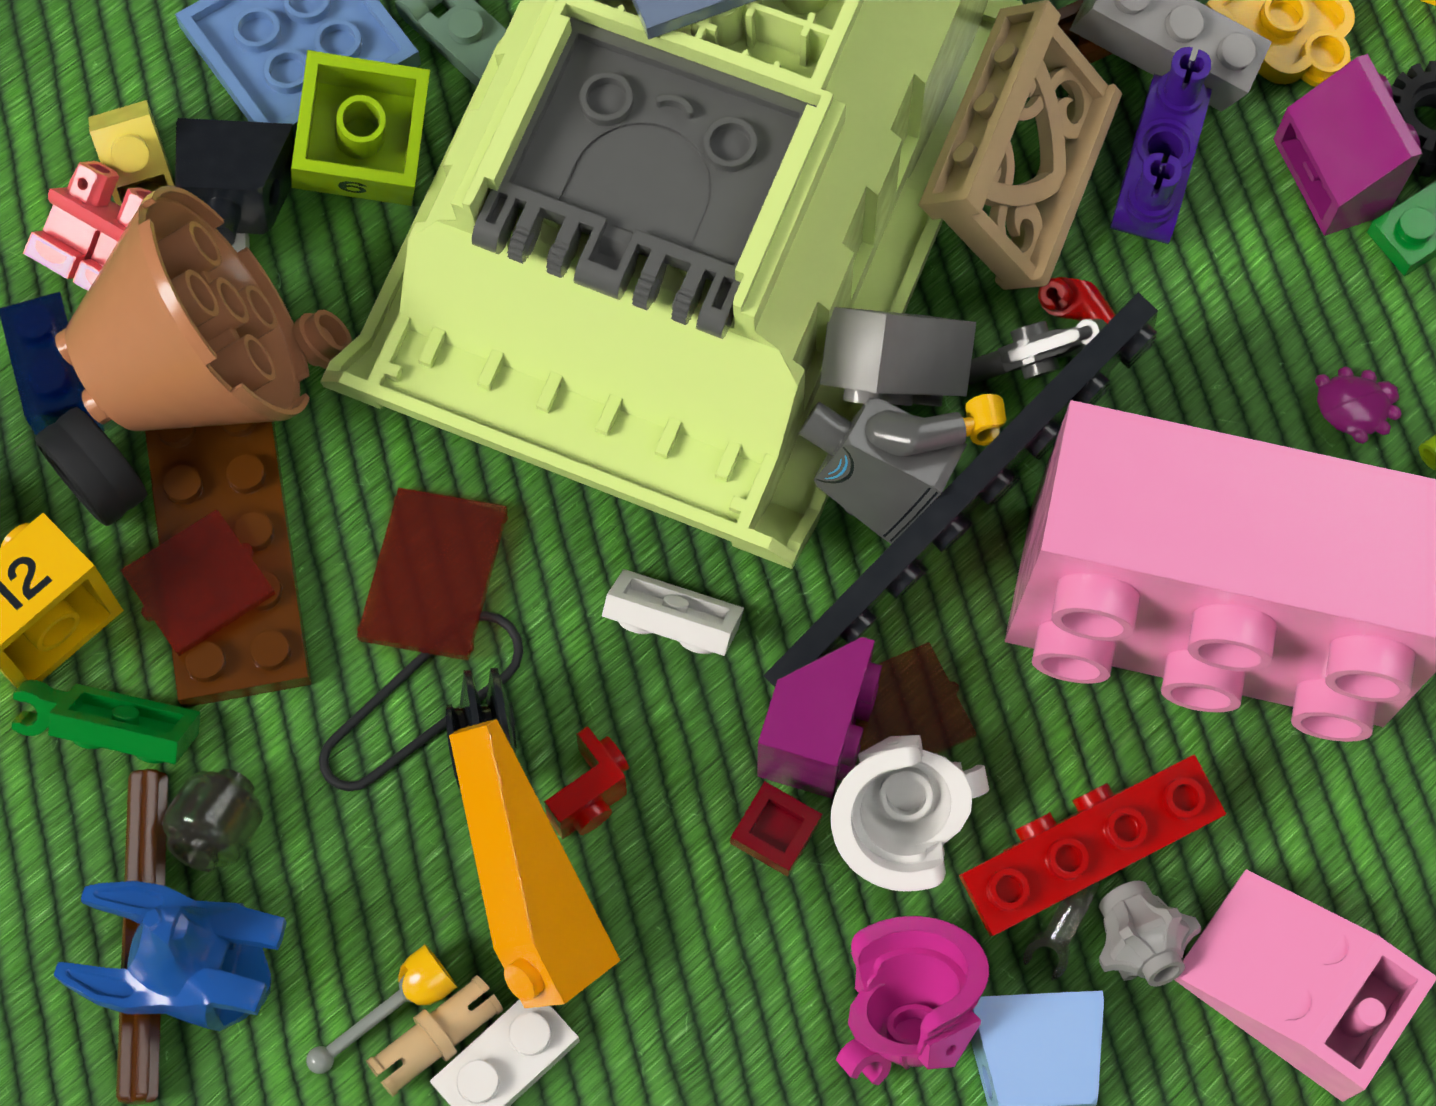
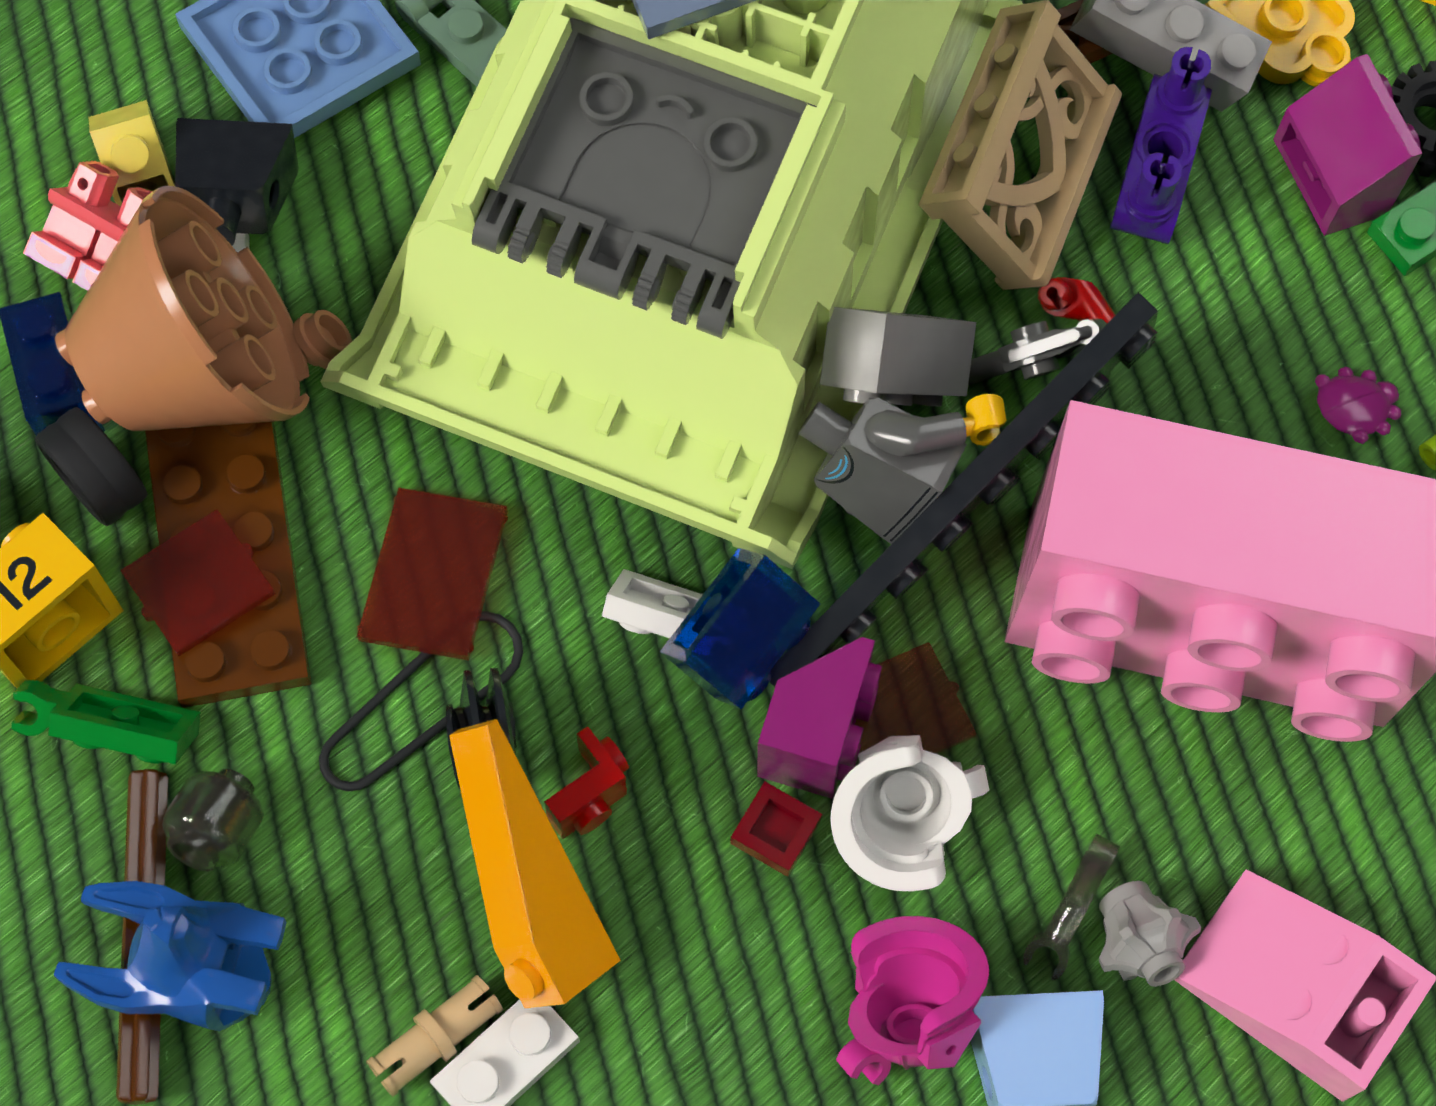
lime brick [291,50,430,206] -> none
hinge [306,944,458,1074] -> none
red bracket [959,754,1226,937] -> none
none -> clear blue brick [660,548,821,709]

